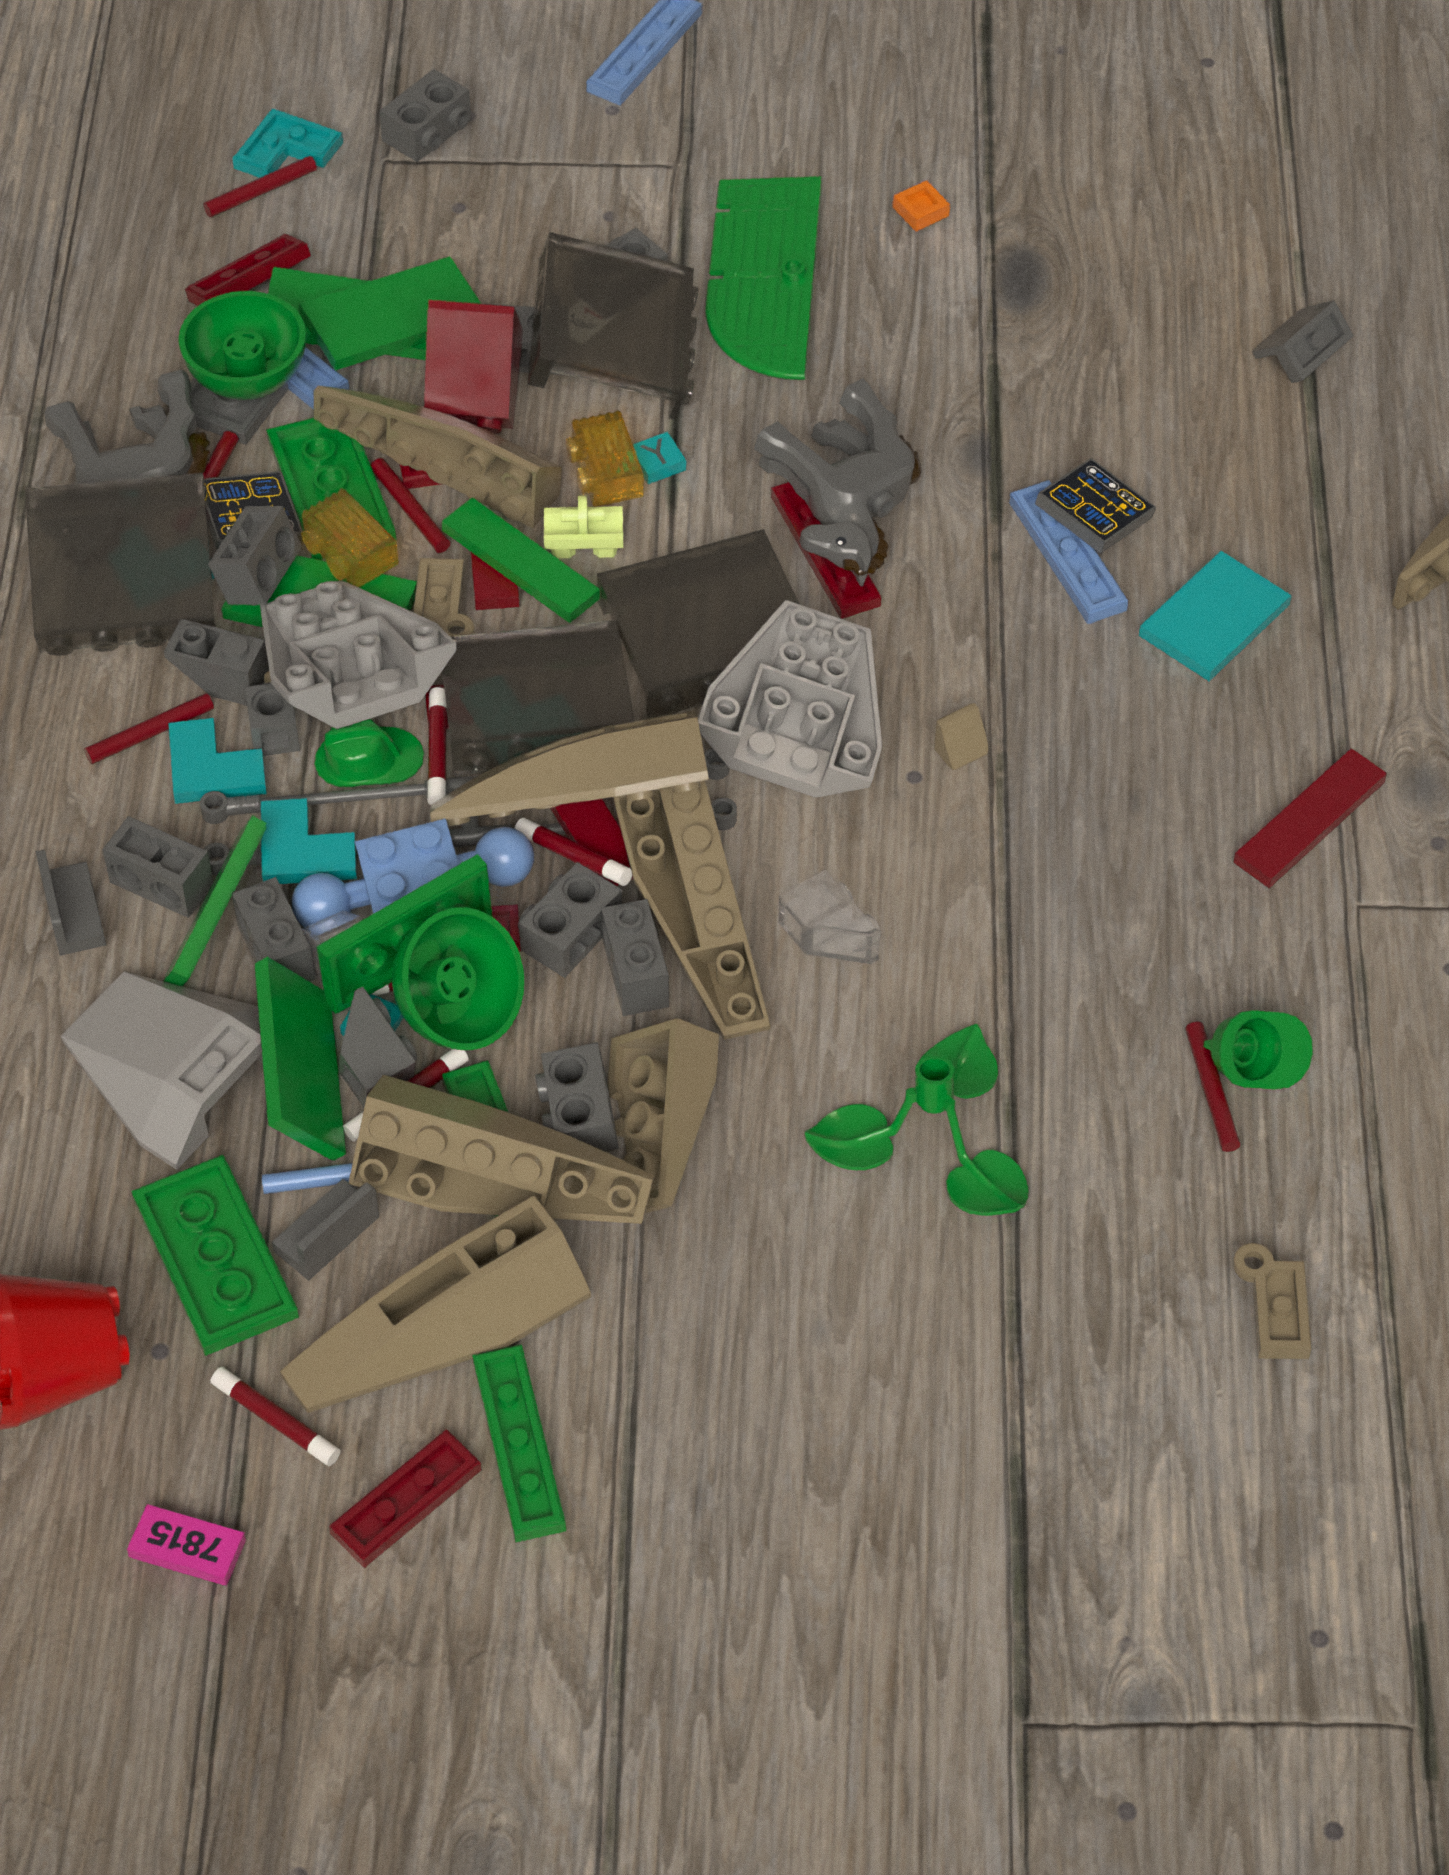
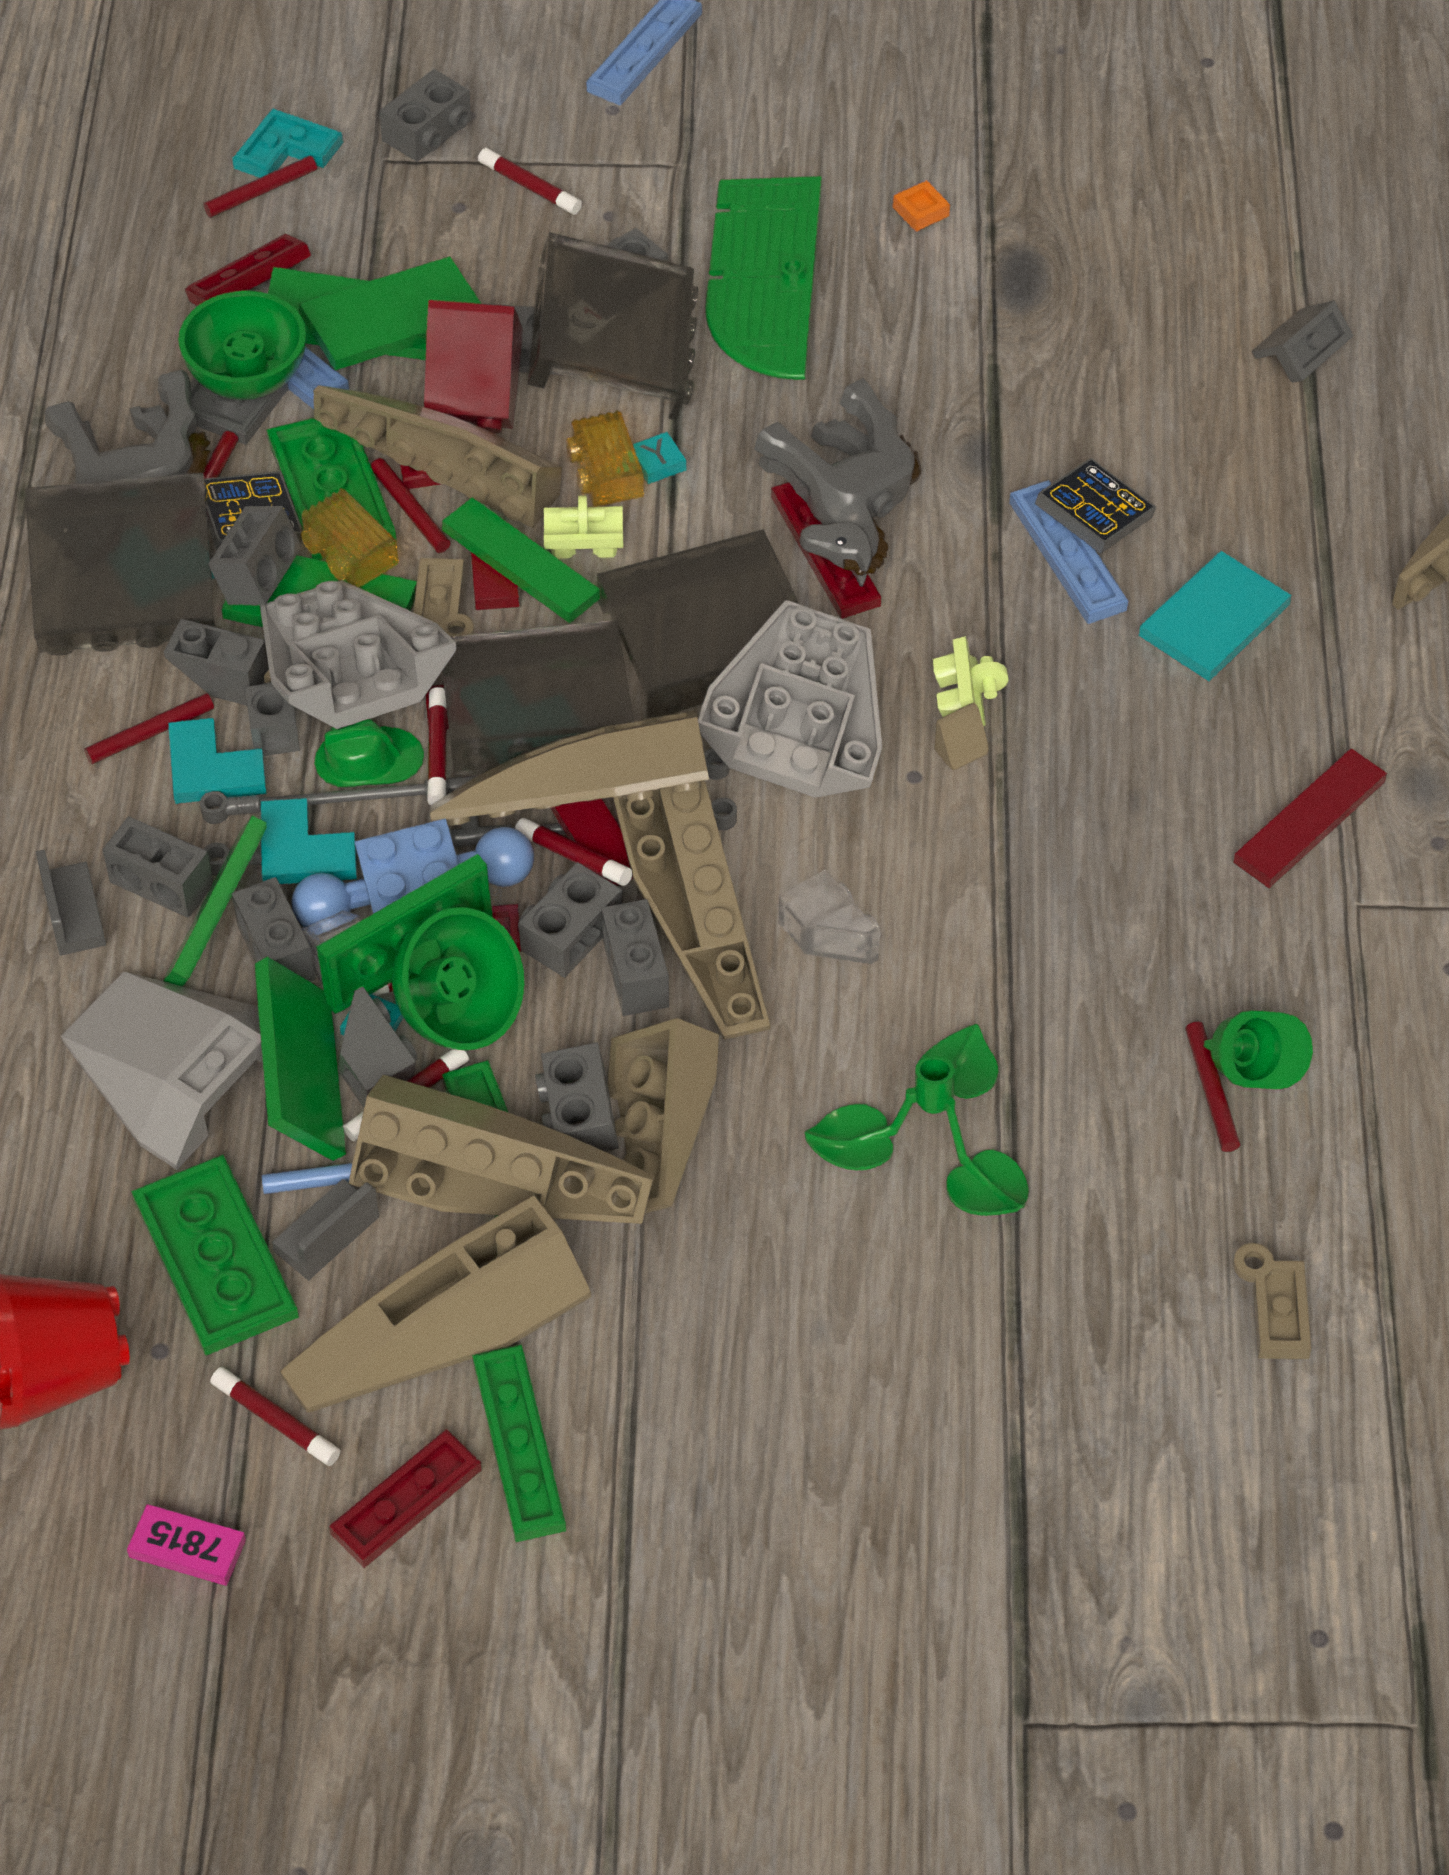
none -> dark red bar [478,148,582,215]
none -> yellowish green hips [933,636,1009,726]

